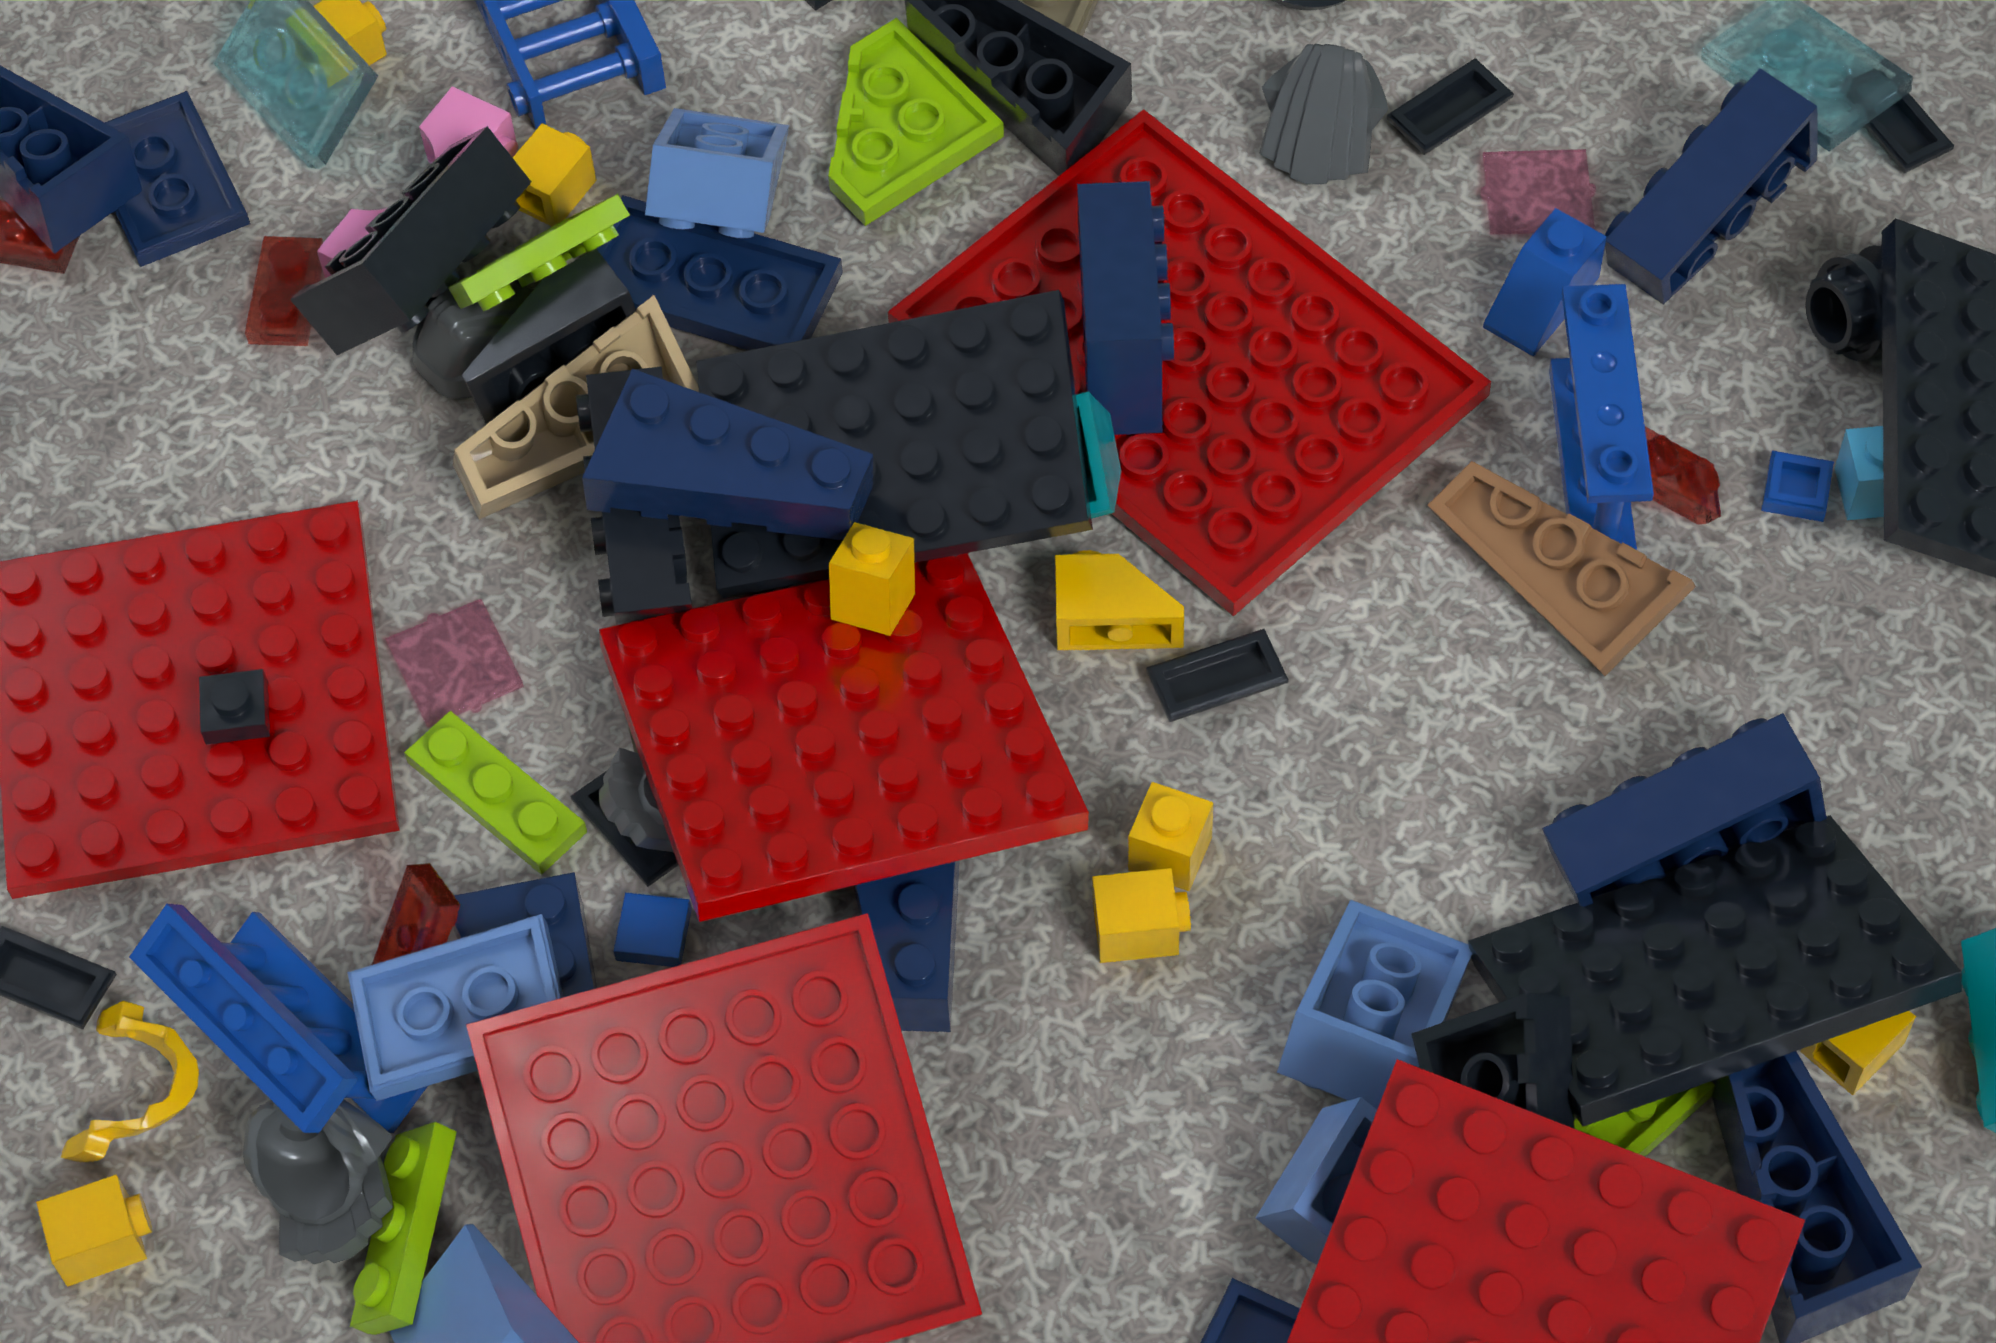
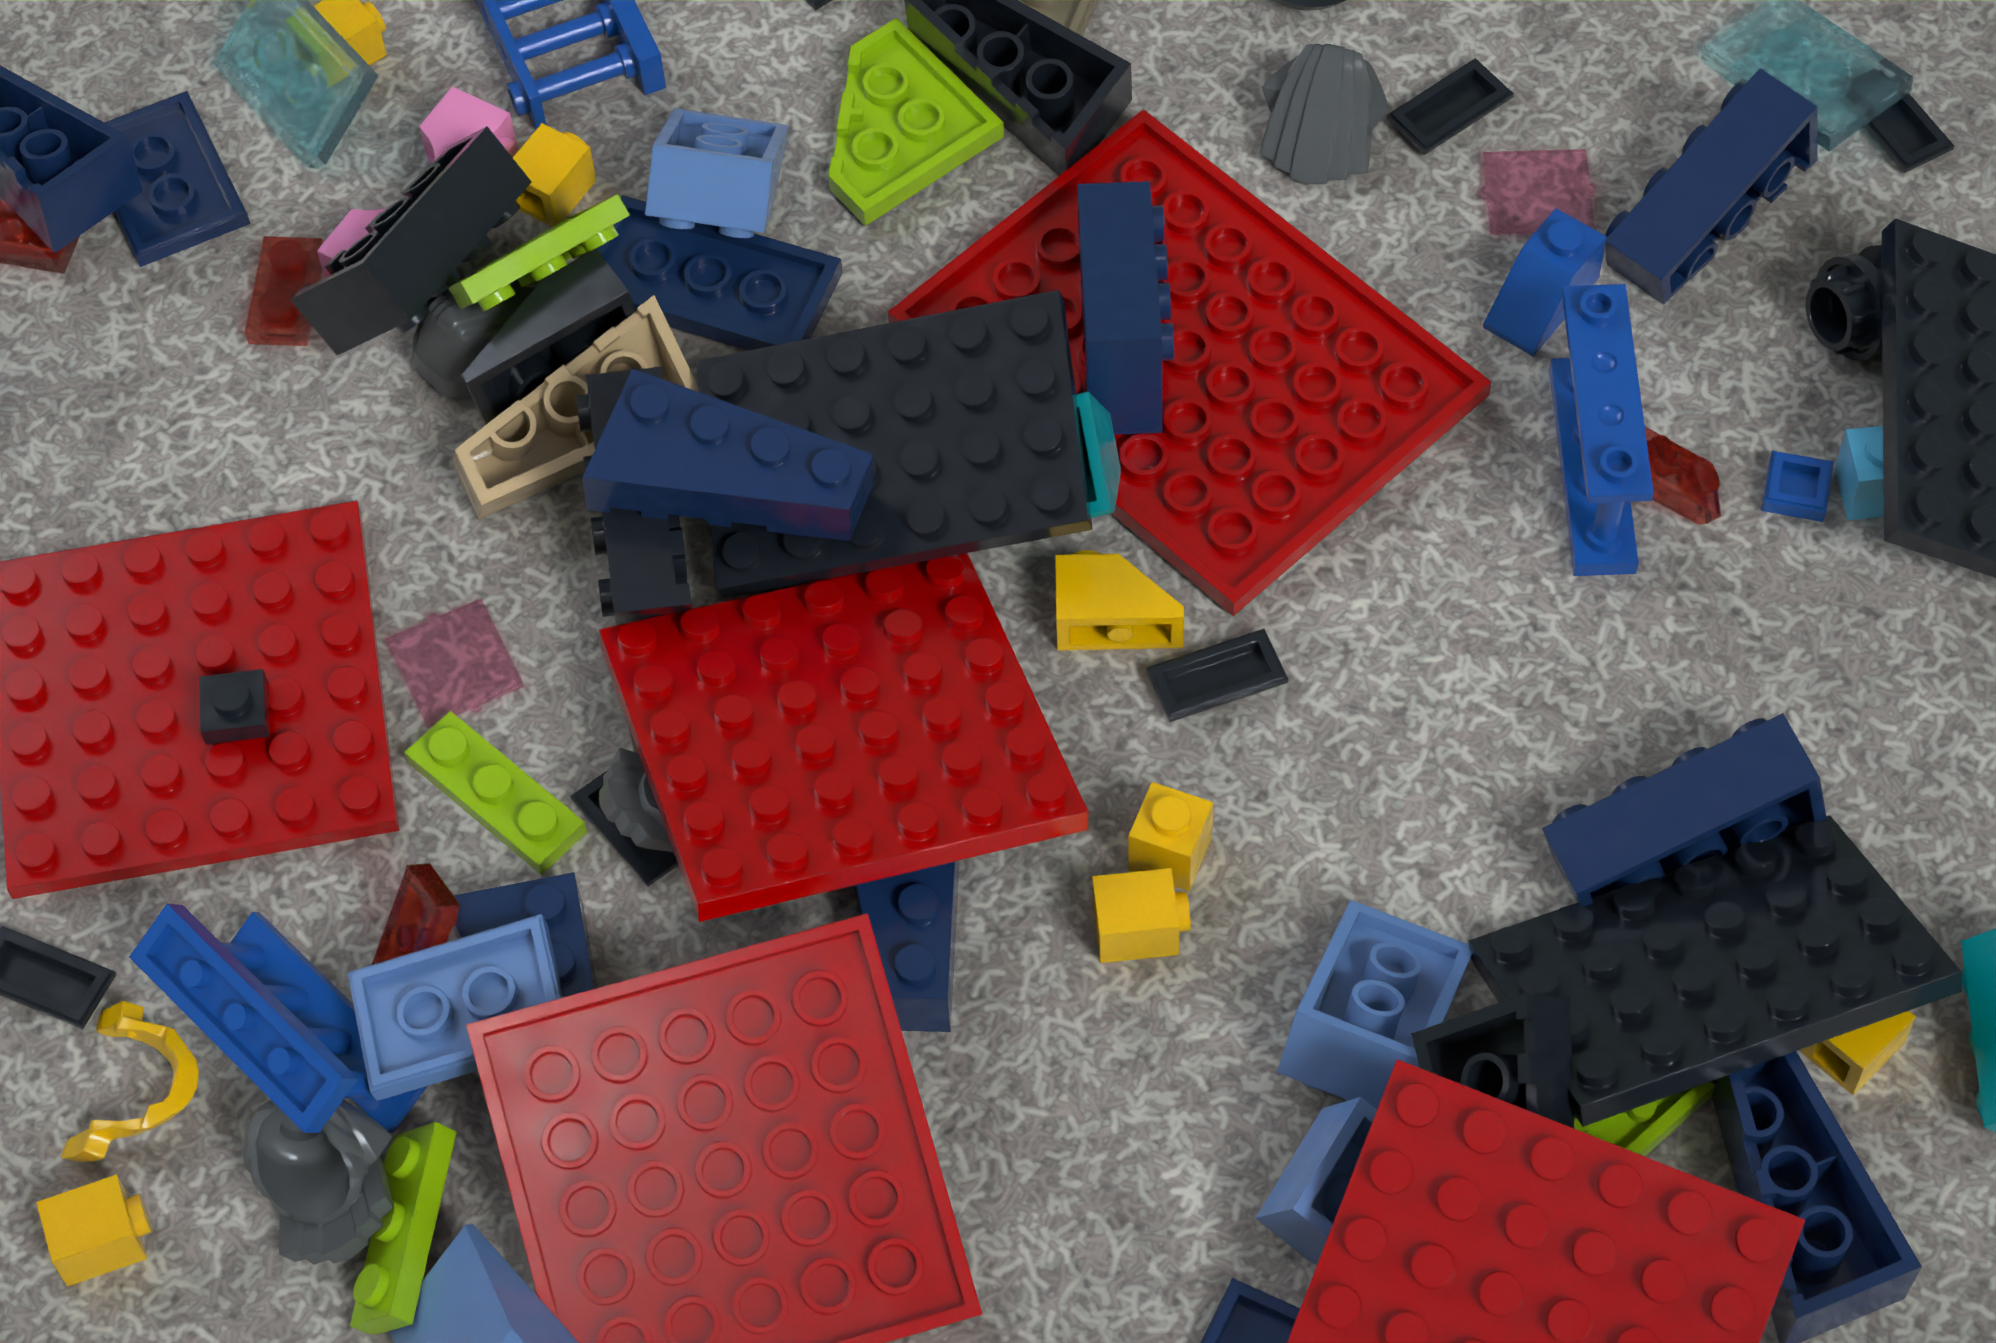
blue tile [613,892,692,967] -> none
yellow brick [829,522,915,636] -> none
medium nougat wing [1428,461,1696,677] -> none

